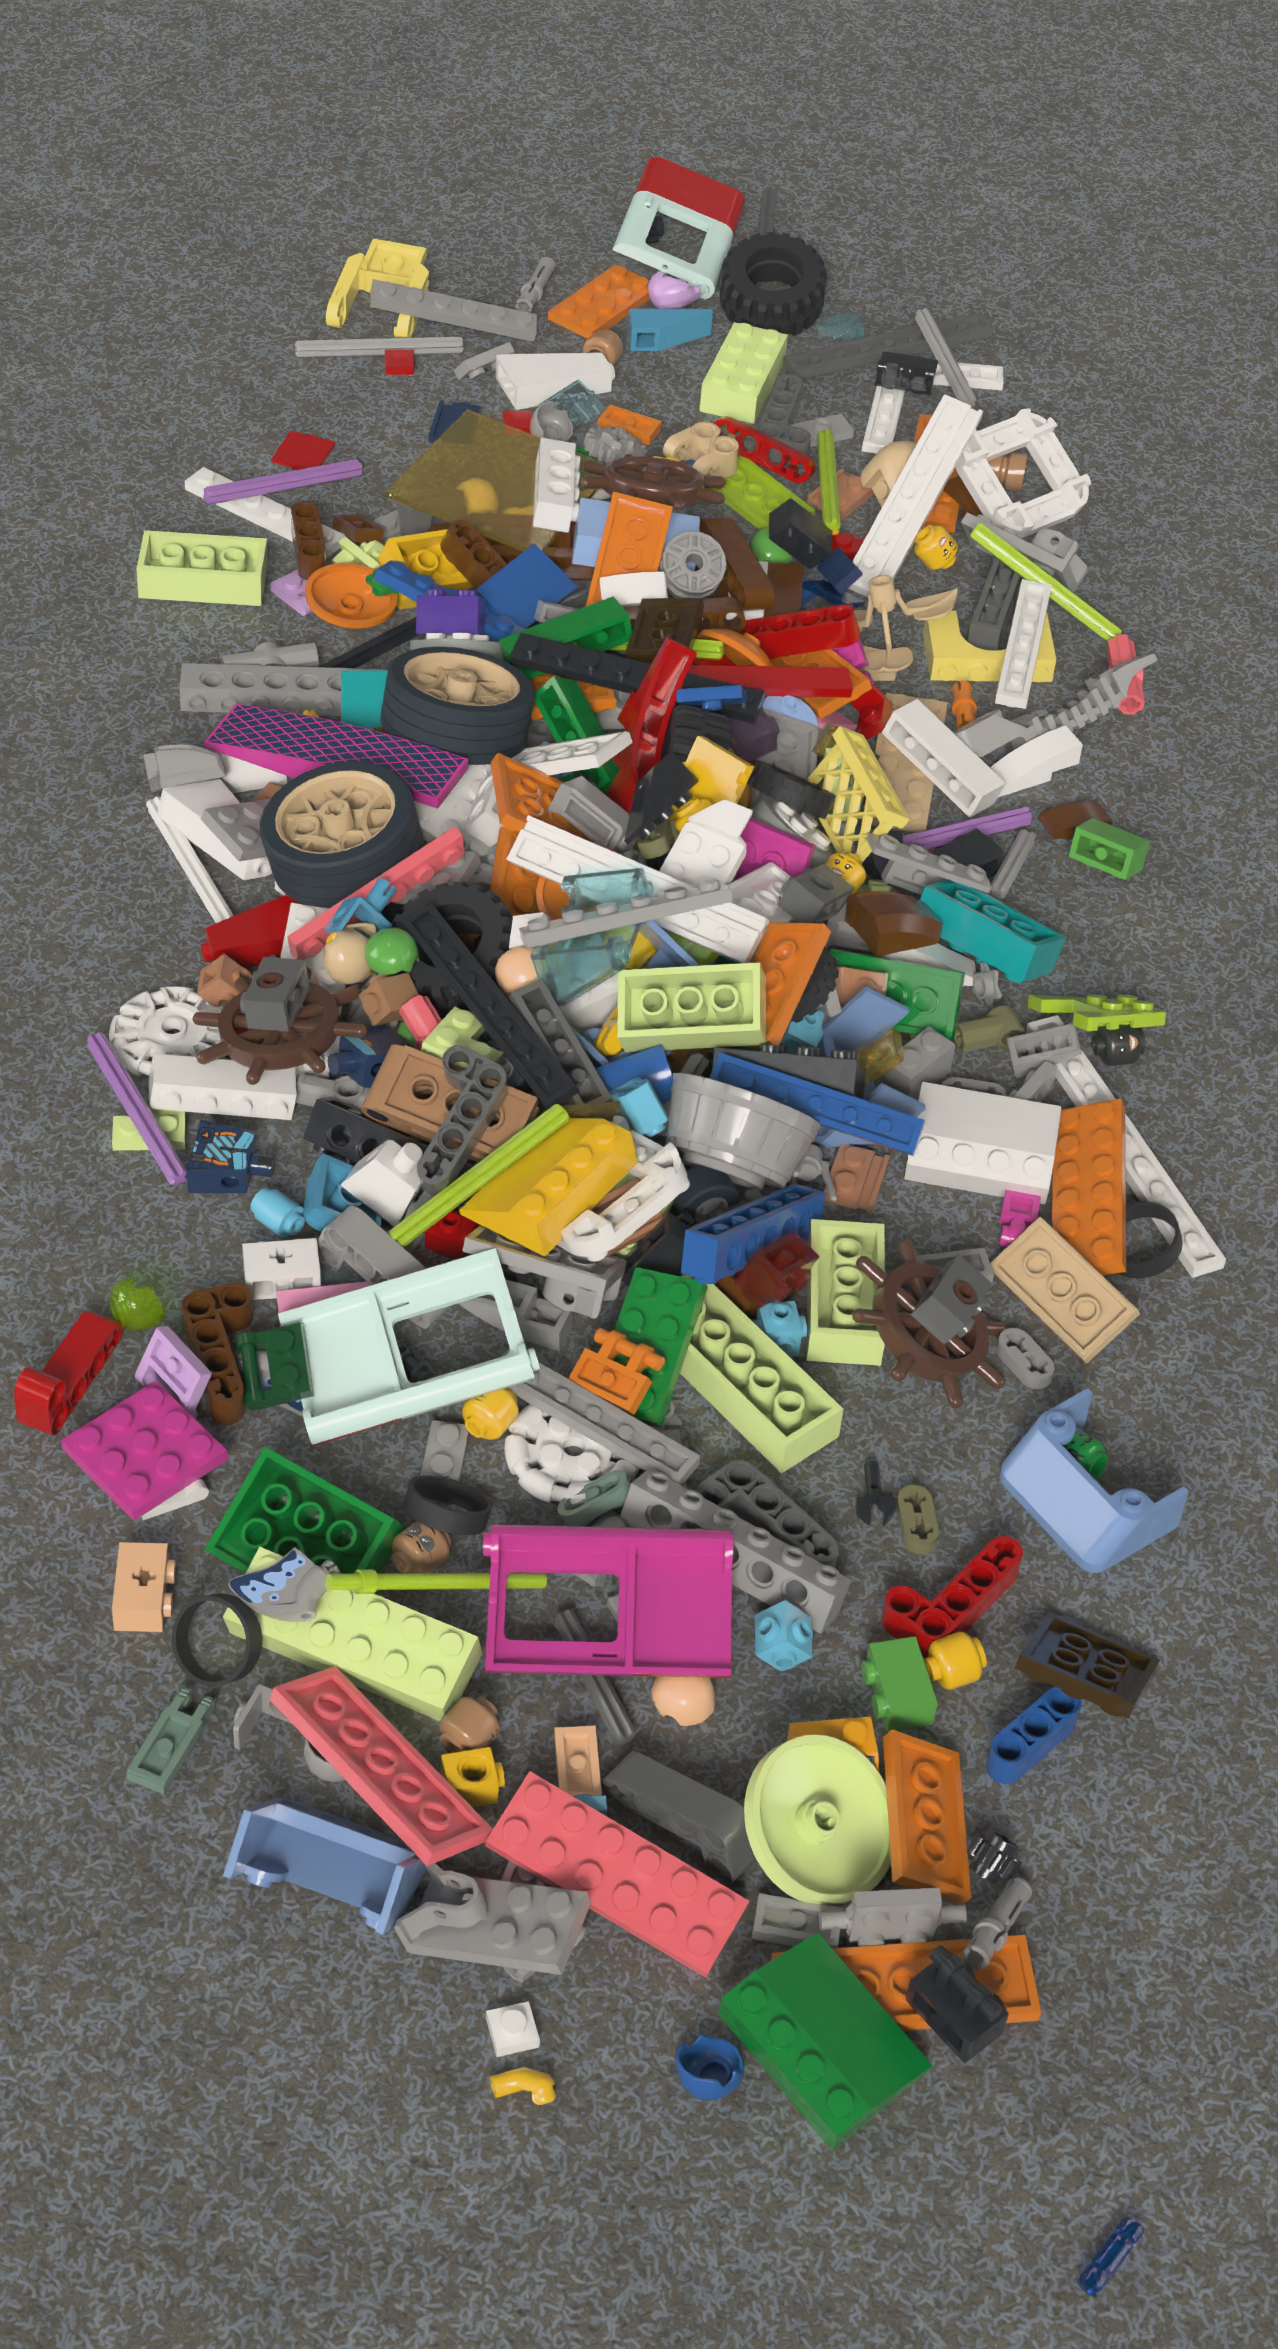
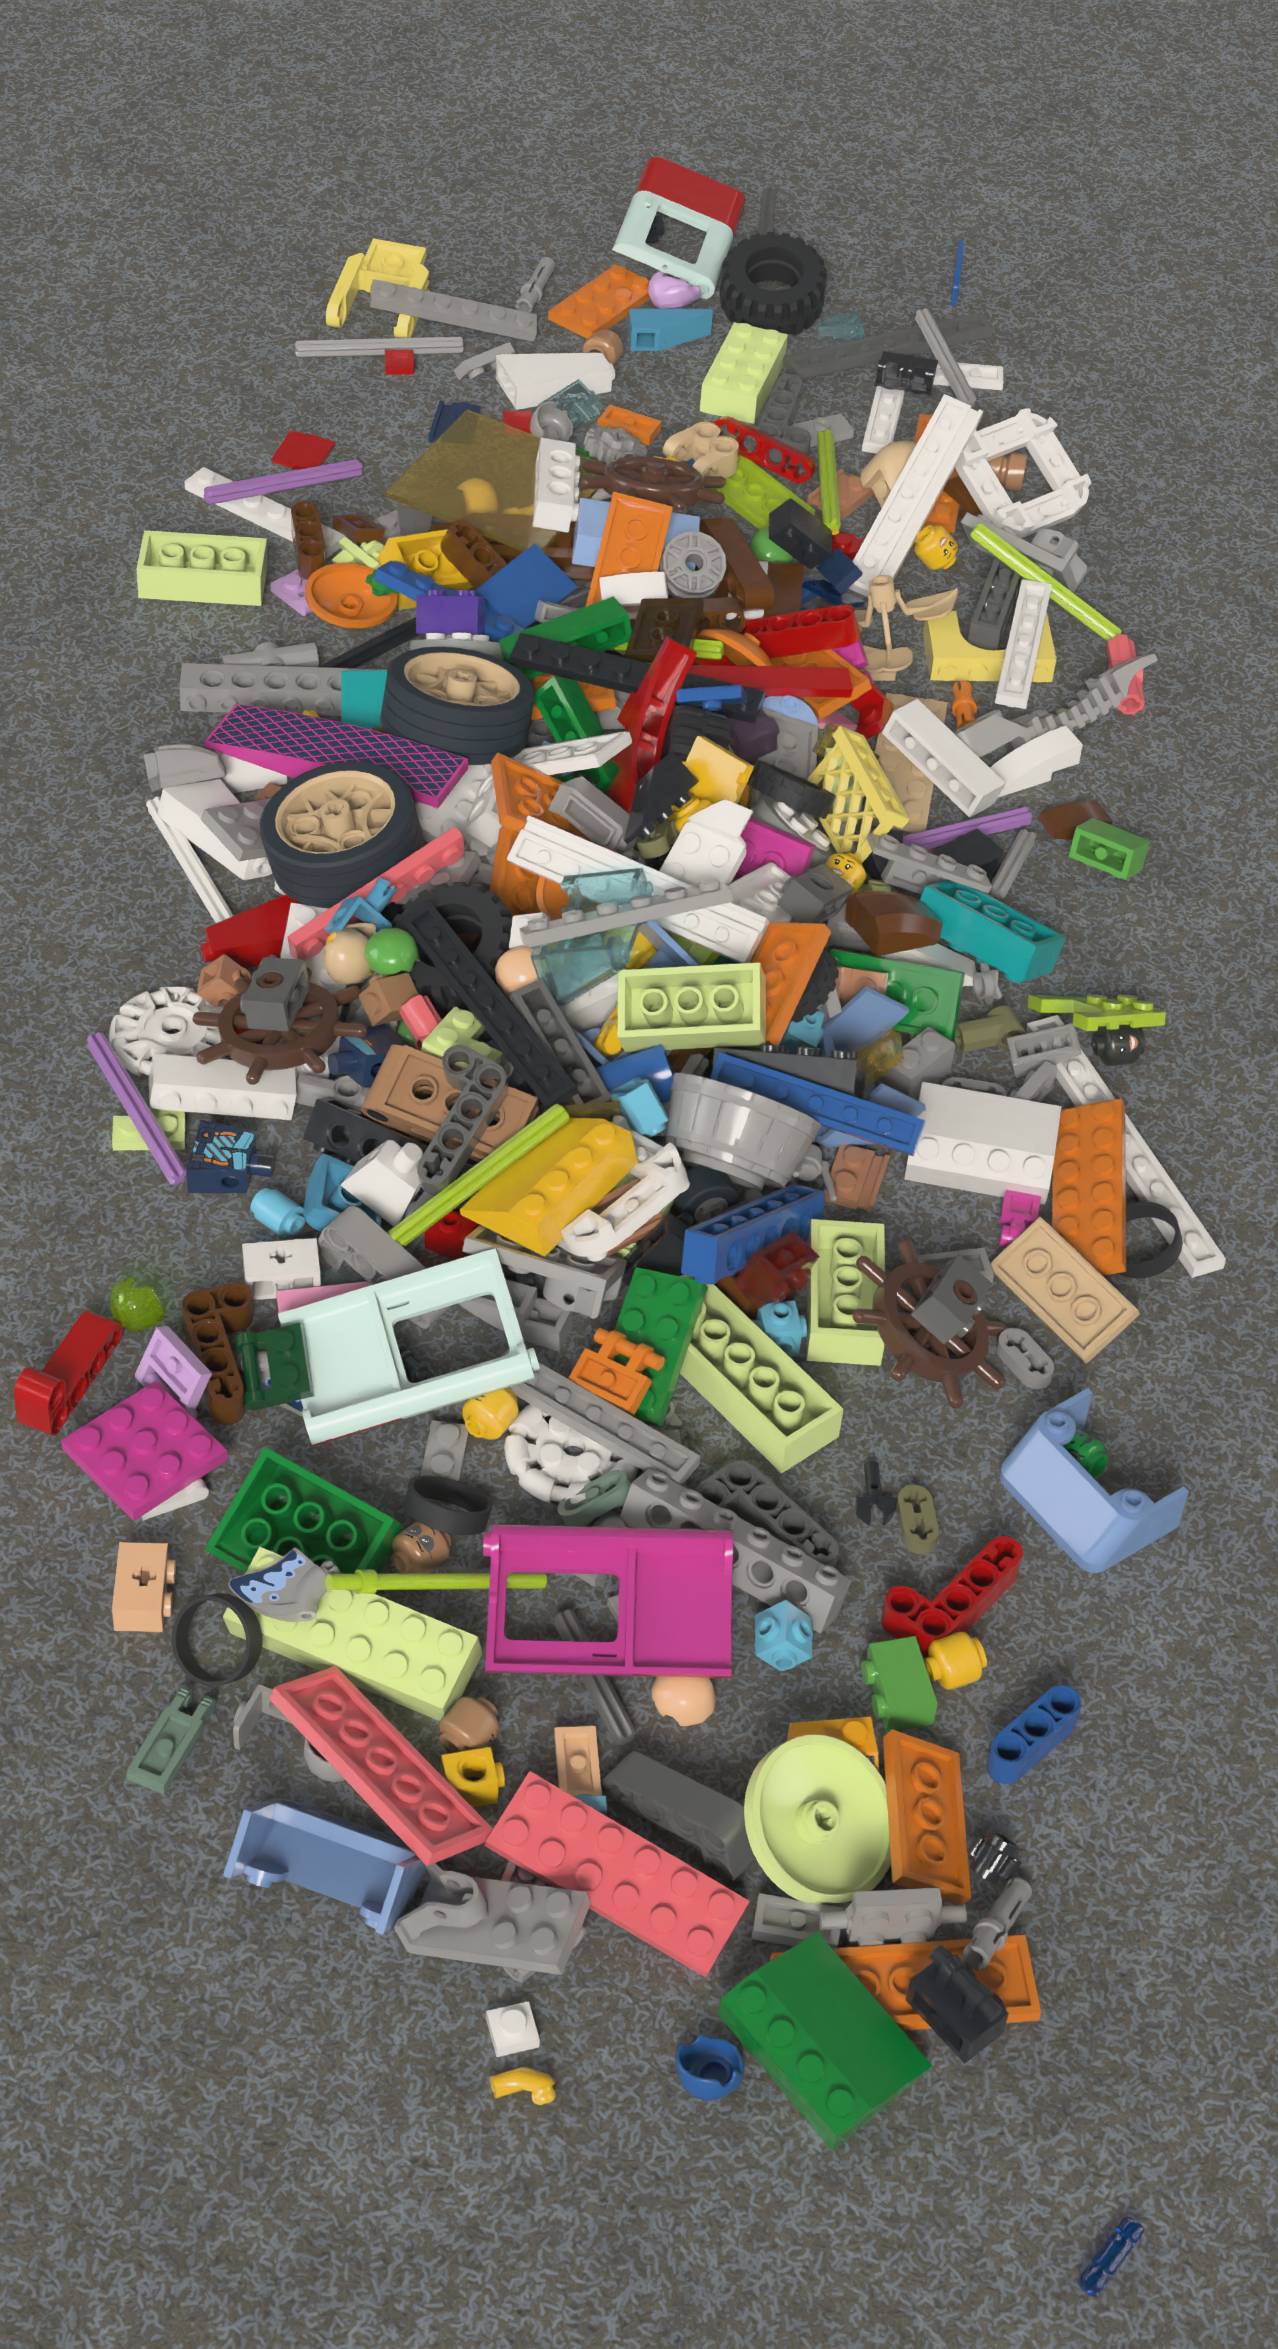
dark brown plate [1015,1611,1160,1719] -> none
none -> blue piece [951,241,964,306]

